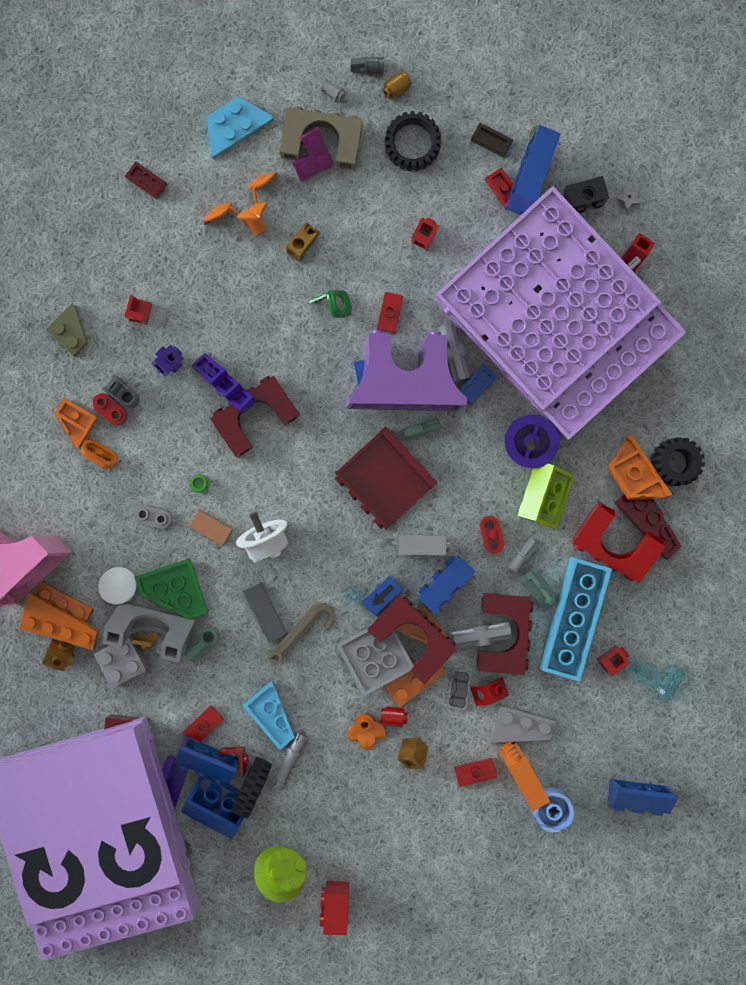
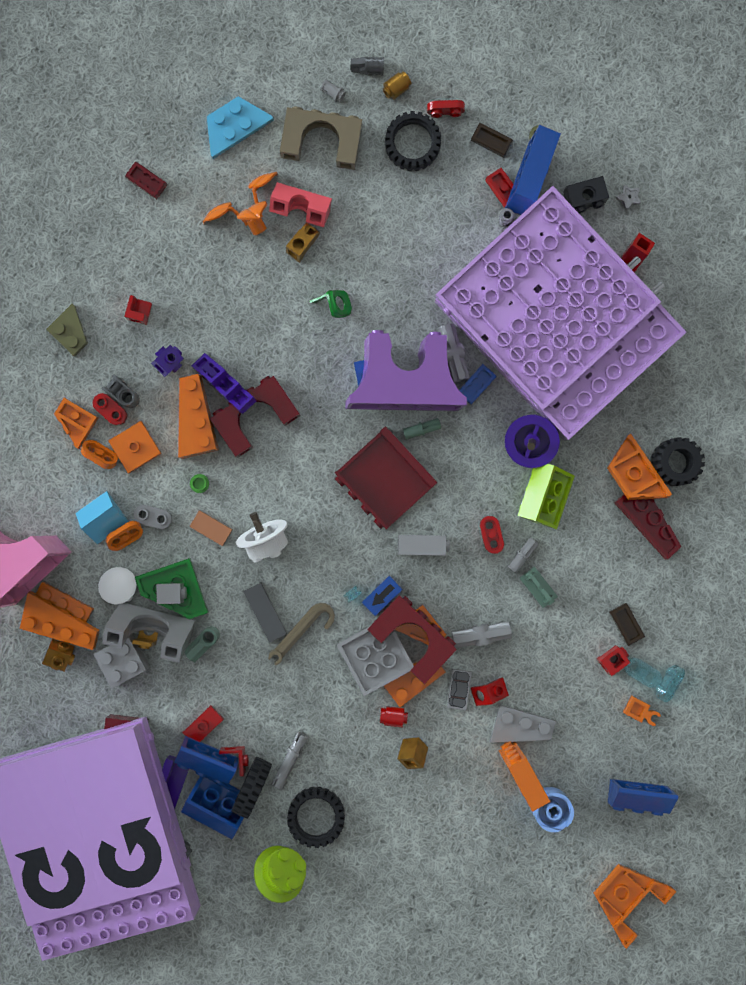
medium azure wing [242,680,295,750] -> none
magenta plate [292,127,334,182] -> none
red brick [320,881,350,935] -> none
orange plate [348,713,386,750] -> none
red plate [377,292,404,334] -> none
red brick [411,218,439,251] -> none
blue wedge [418,555,475,615] -> none
red plate [454,758,497,787] -> none
dark red arch [476,592,534,675] -> none
medium azure brick [539,557,612,682] -> none
red arch [573,501,666,583] -> none
none -> medium azure slope [75,491,129,544]
none -> orange plate [106,521,143,551]
none -> orange plate [108,421,162,473]
none -> light grey brick [156,583,187,604]
none -> orange wedge [178,374,219,459]
none -> coral arch [269,182,332,227]
none -> black tyre [287,786,345,848]
none -> red plate [427,100,465,118]
none -> light grey pin [499,208,514,227]
none -> orange wing [593,864,676,949]
none -> dark brown tile [609,603,645,646]
none -> orange plate [623,695,661,726]

